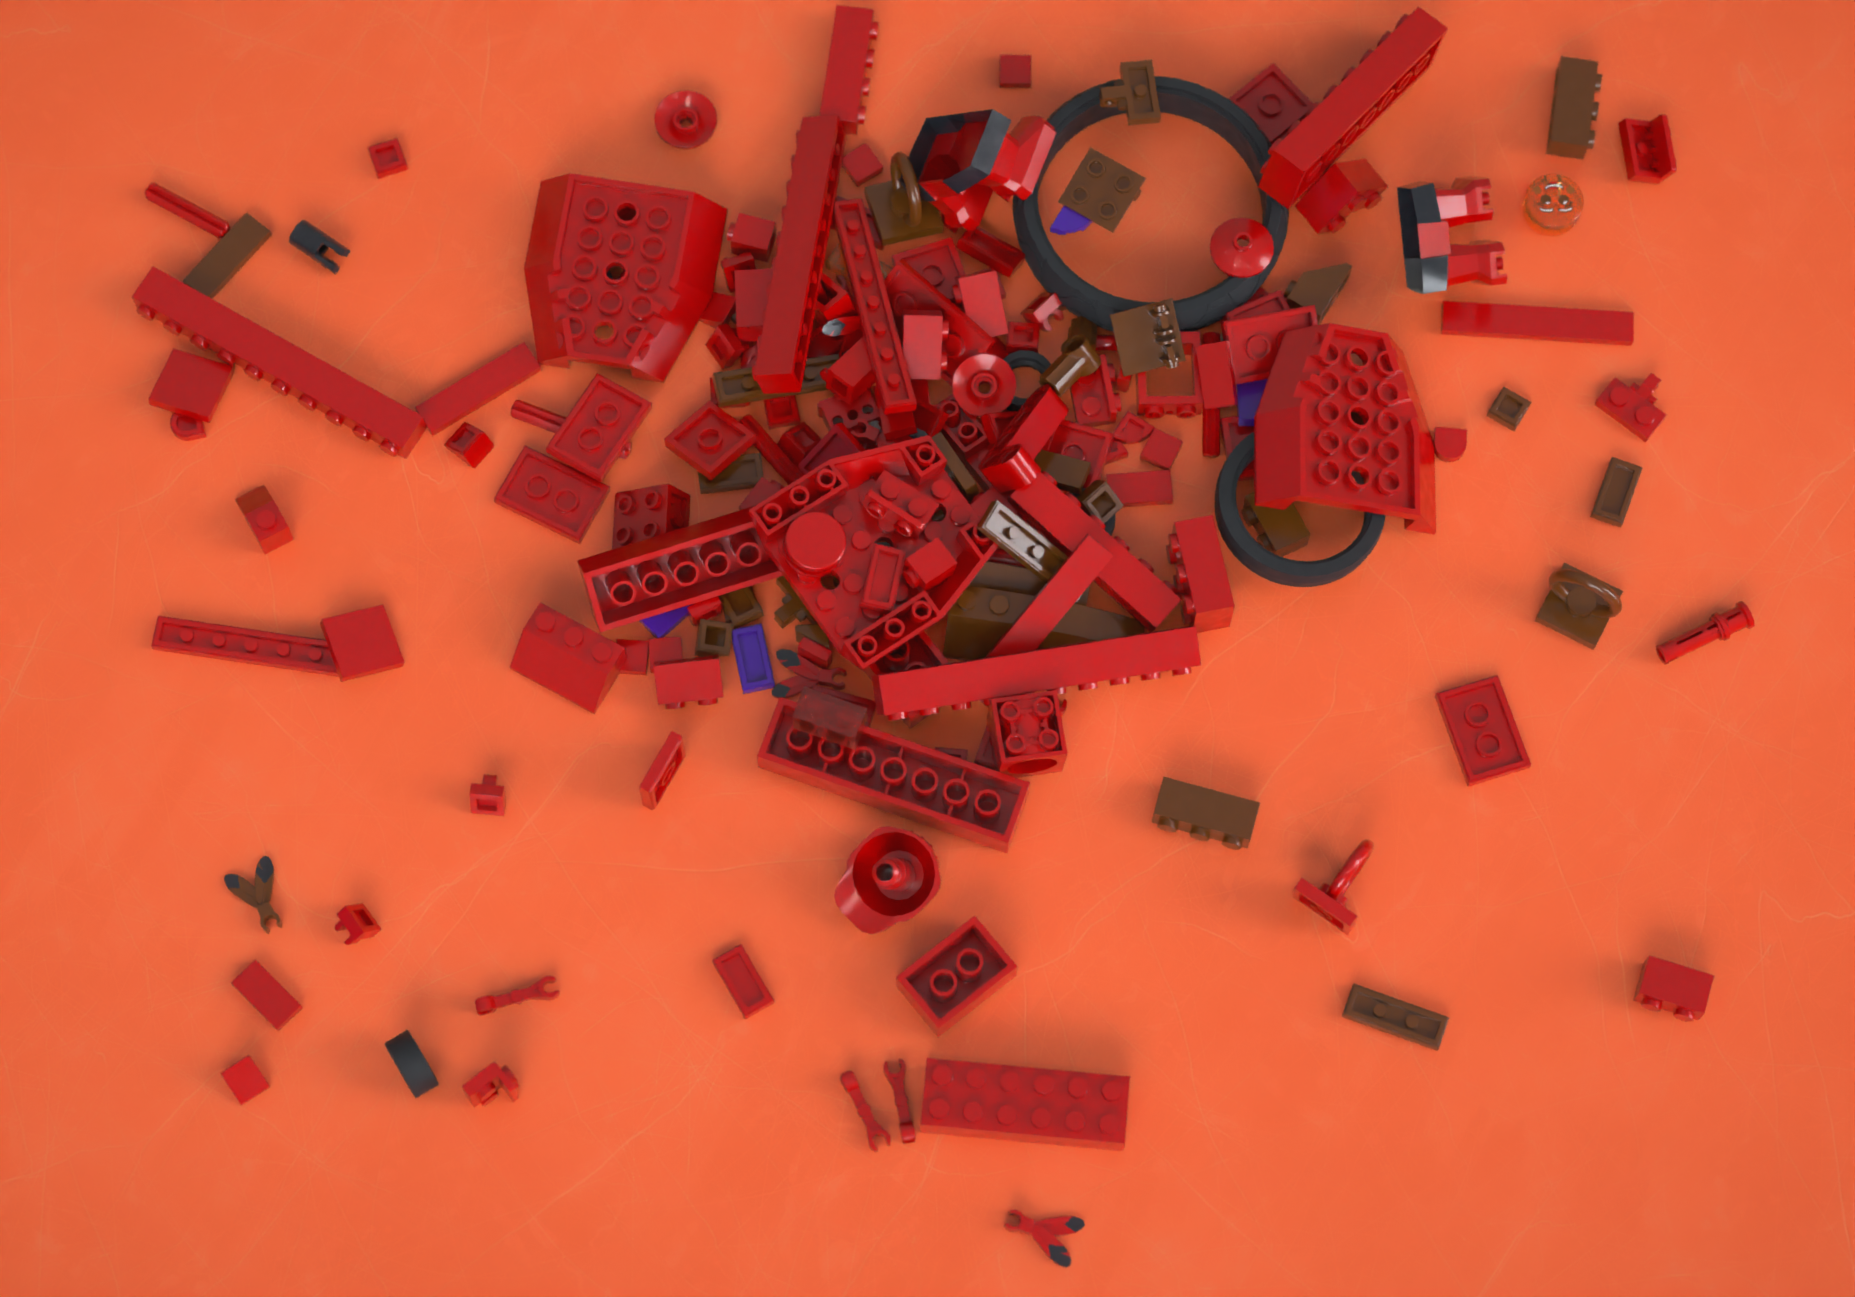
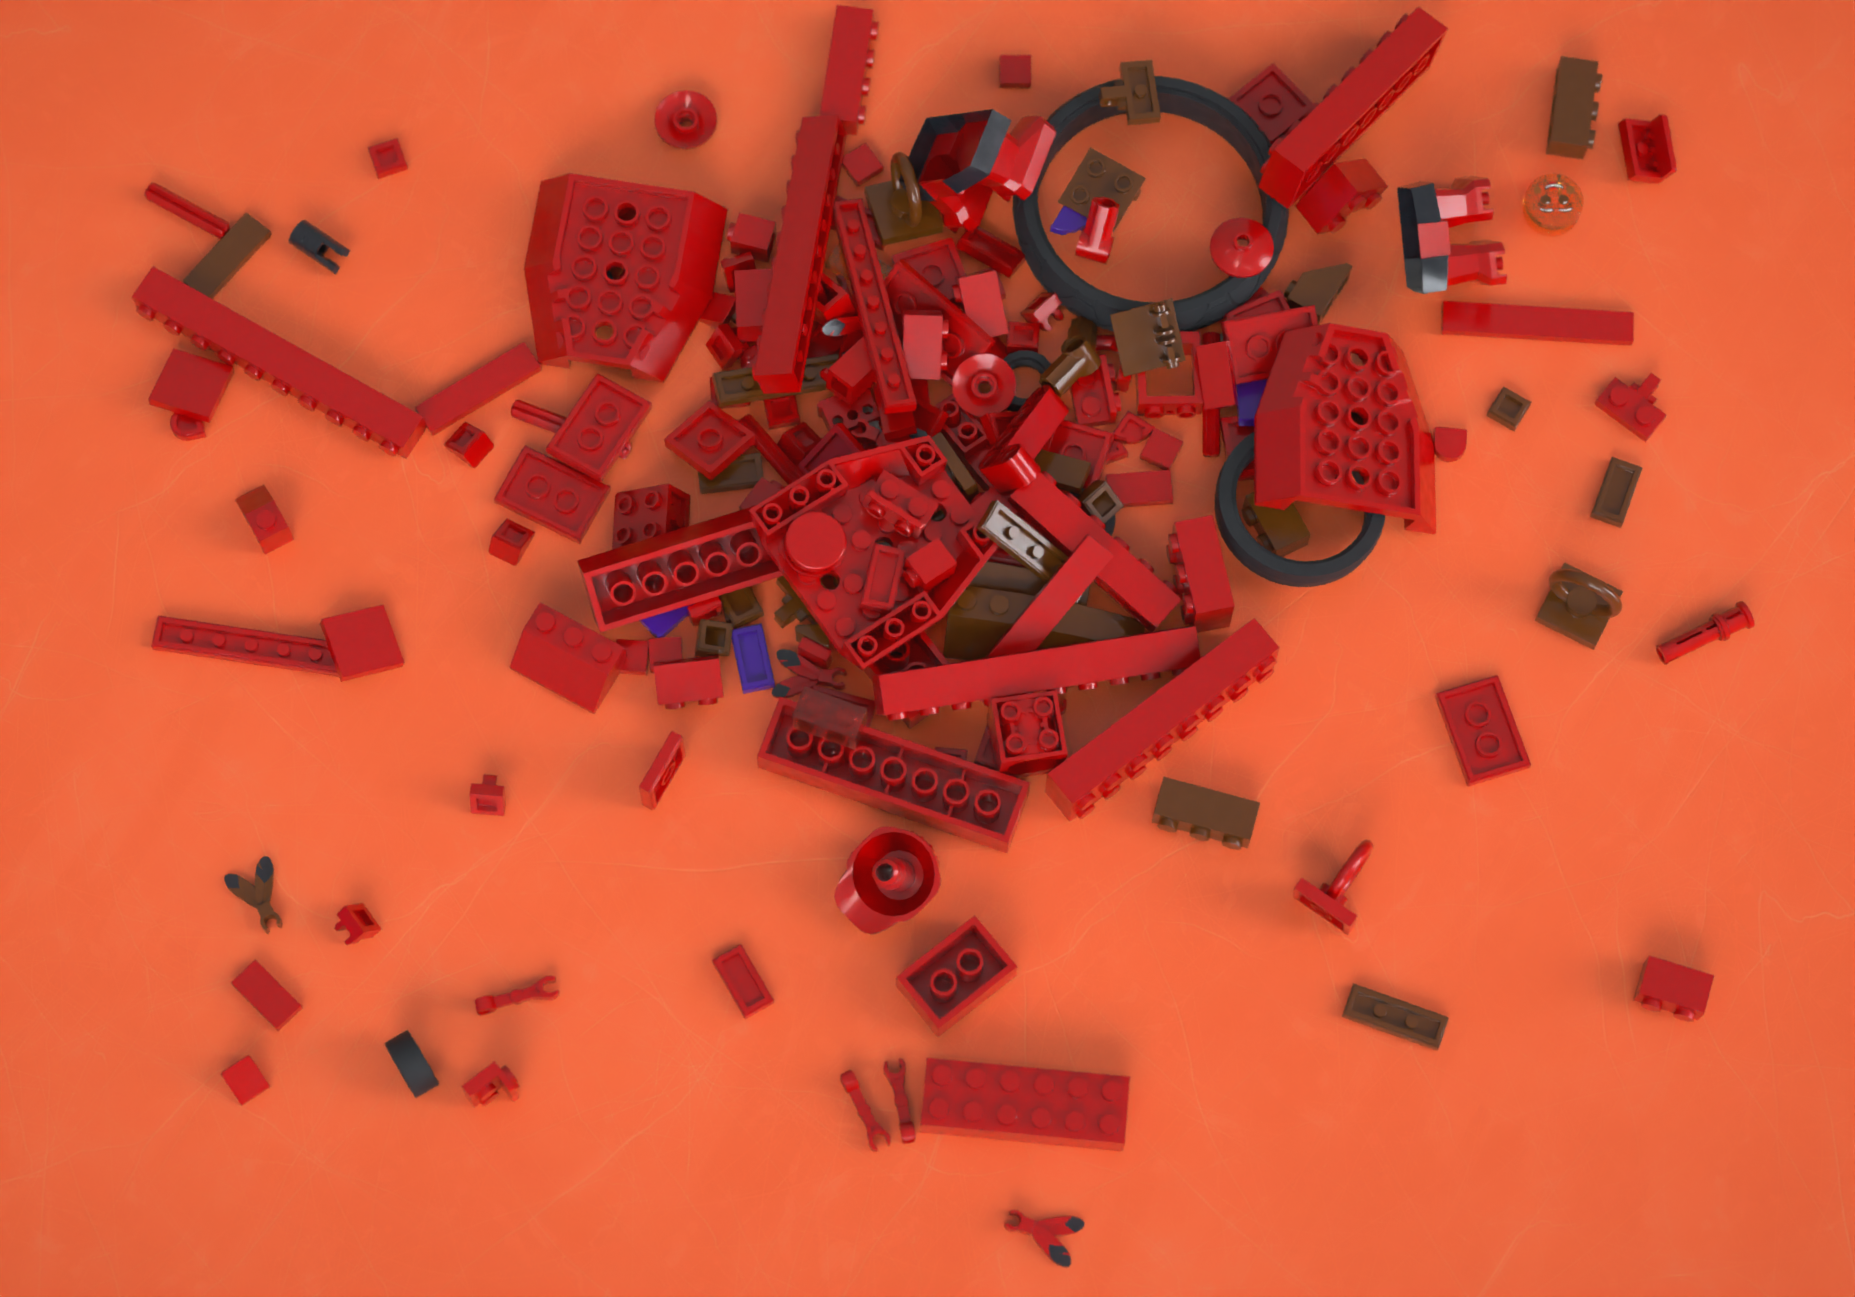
none -> red slope [488,518,535,566]
none -> red brick [1045,618,1280,822]
none -> red piece [1075,197,1120,265]

